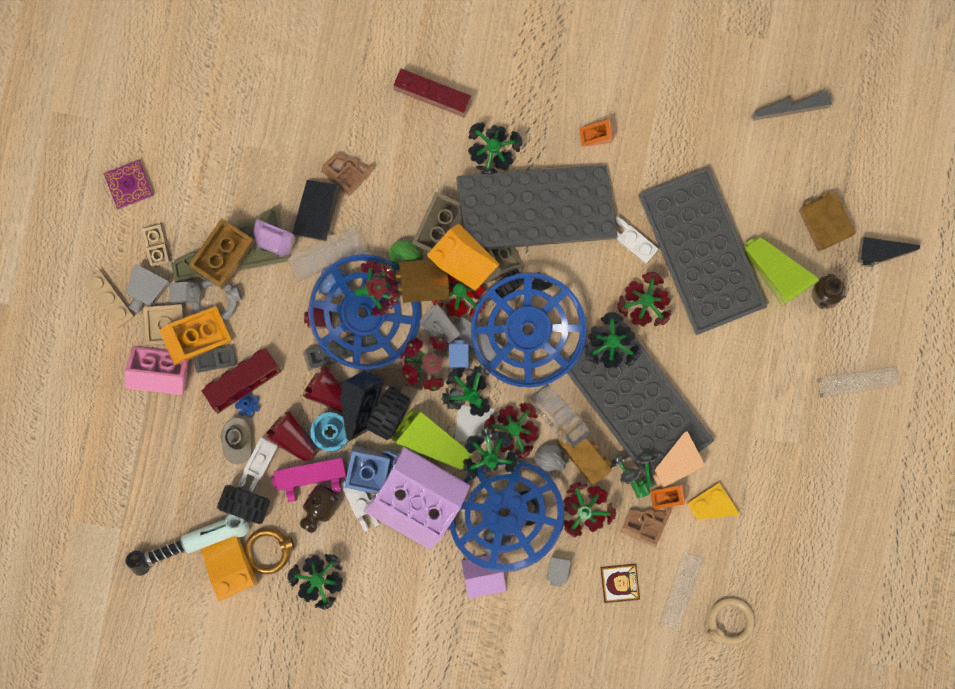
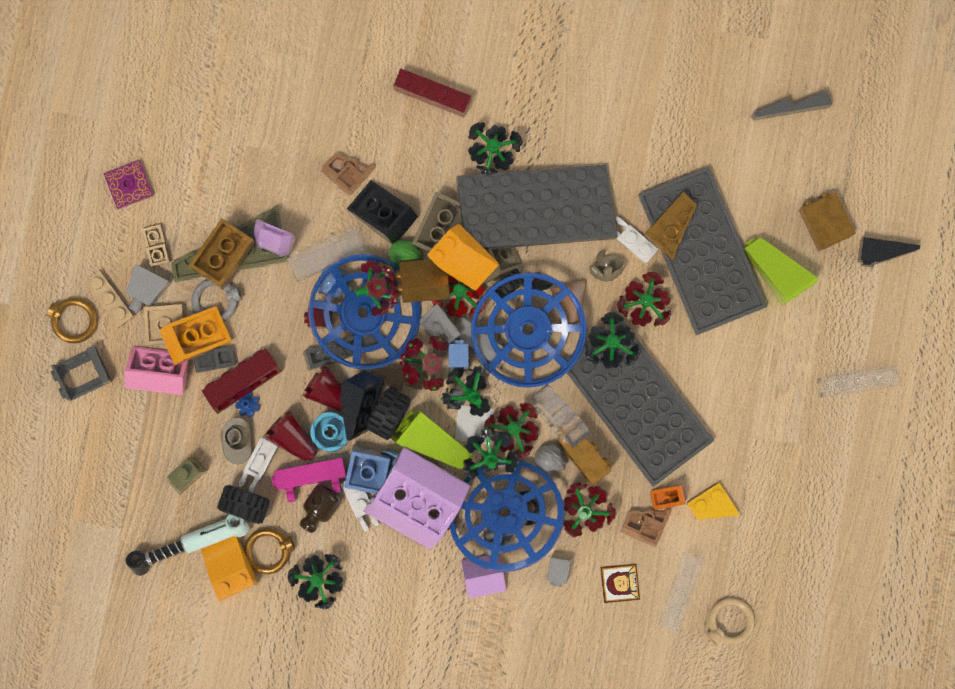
light grey brick [169,282,200,304] -> none
black tile [292,180,341,241] -> none
orange slope [579,119,613,147] -> none
plant [610,453,658,498] -> none
light nougat slope [653,432,705,488] -> none
dark brown piece [812,274,846,309] -> none
none -> pearl gold piece [46,298,97,343]
none -> dark grey panel [51,346,112,402]
none -> olive torso [167,456,207,495]
none -> black slope [347,180,418,244]
none -> medium nougat slope [551,280,586,324]
none -> dark tan hair [589,251,625,282]
none -> pearl gold wing [644,192,697,260]

